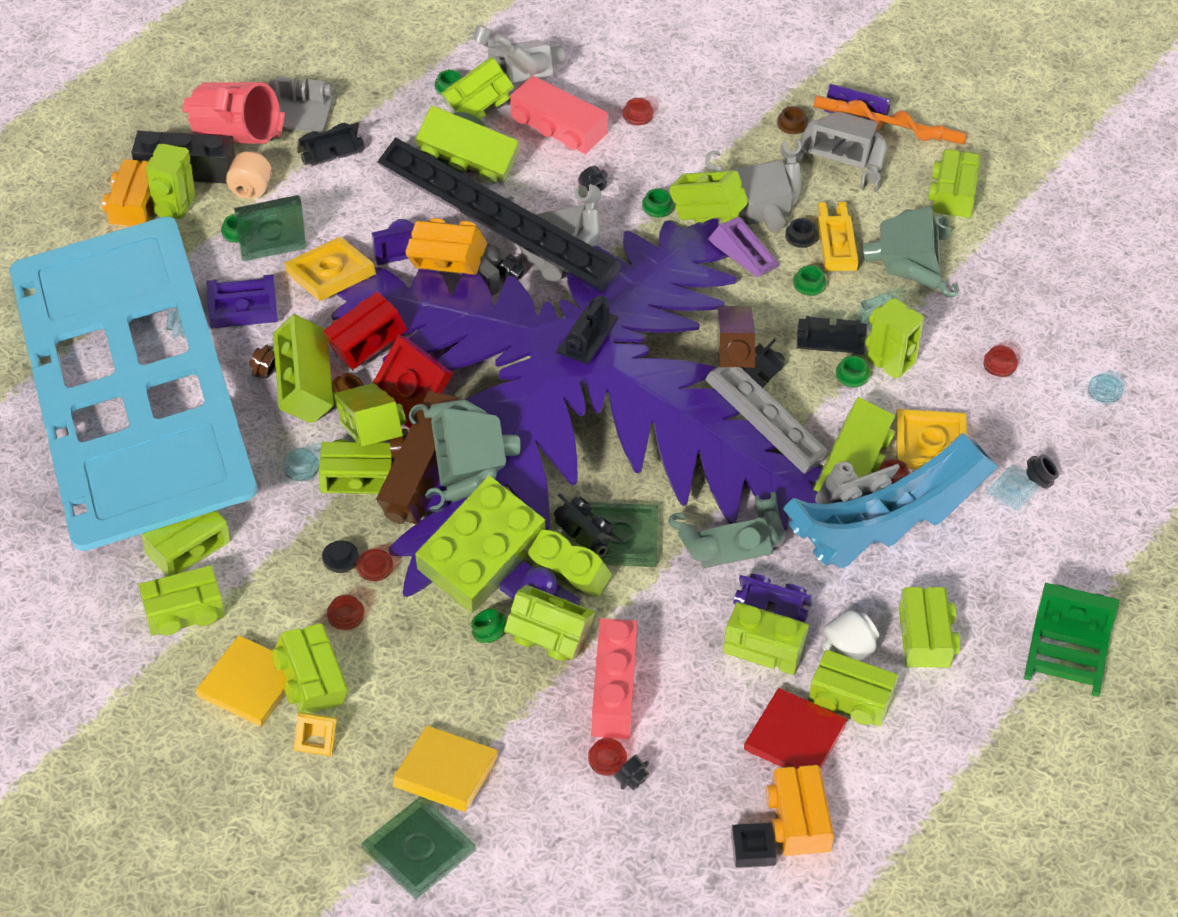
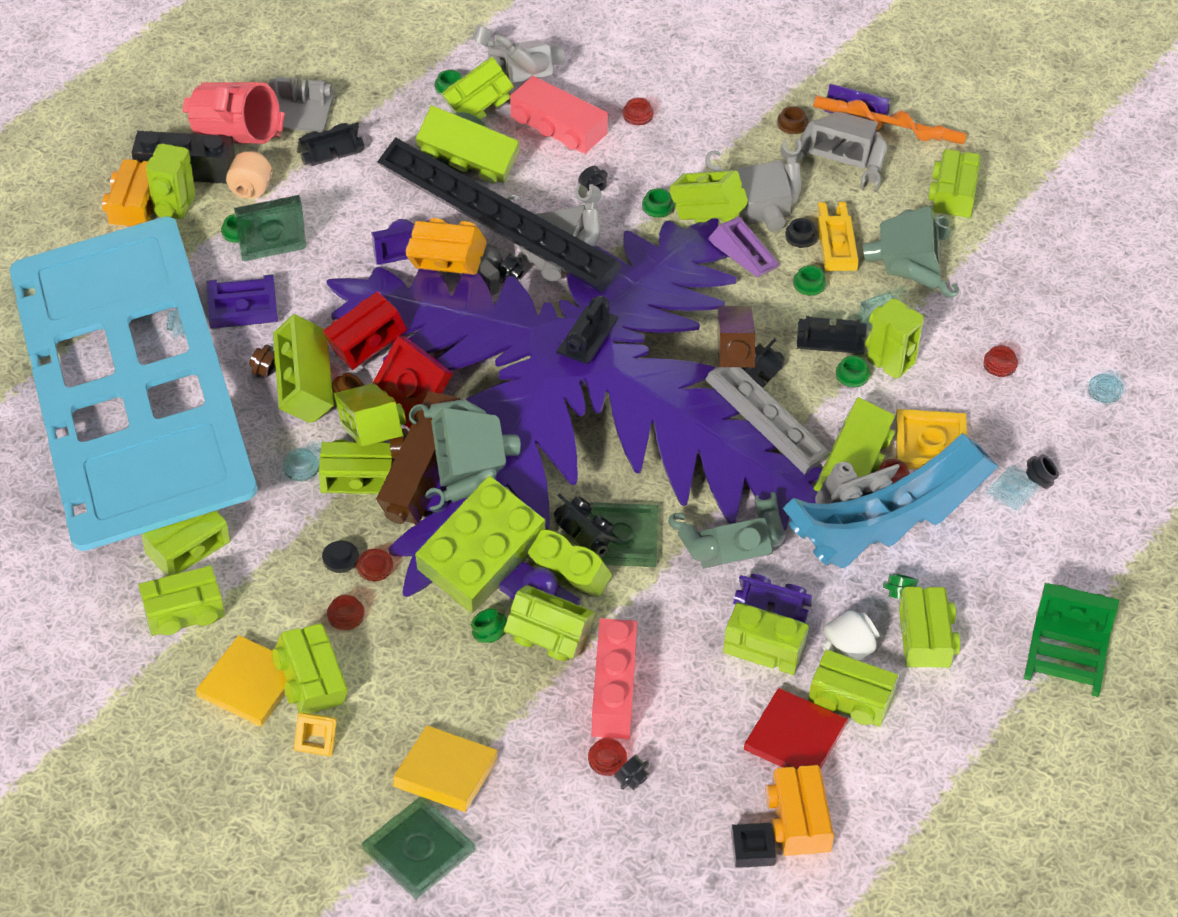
yellow tile [284,236,376,302] -> none
none -> green plate [883,573,918,599]

